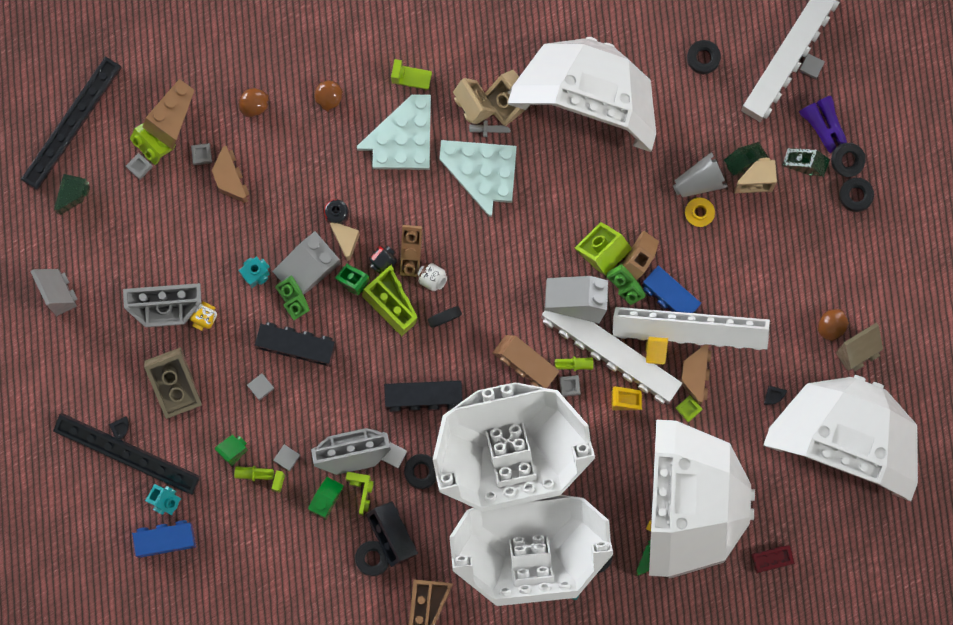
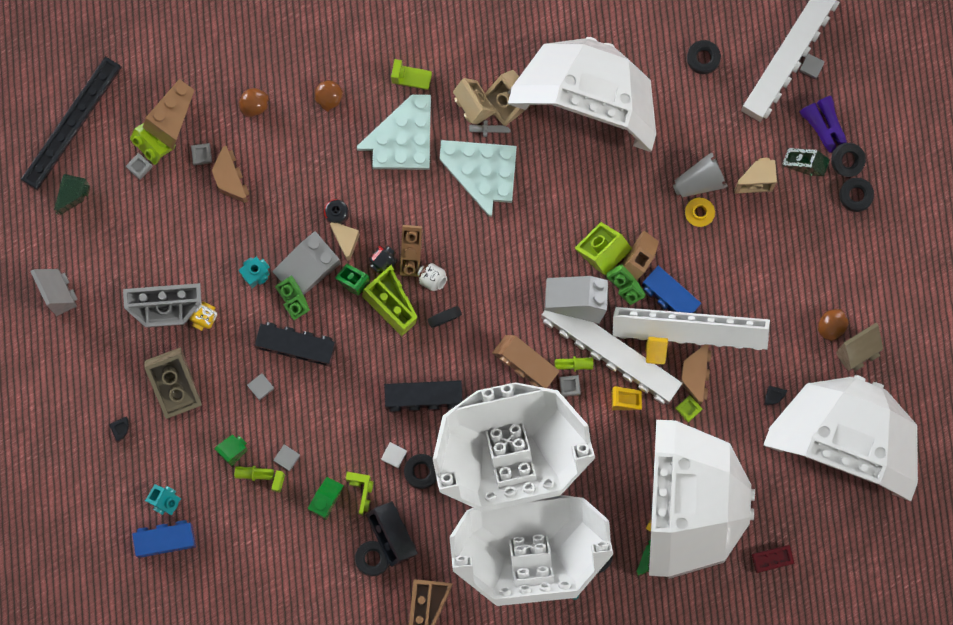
black tile [53,413,201,495] -> none
light grey wedge [311,428,391,475] -> none
clear green slope [724,142,769,176] -> none

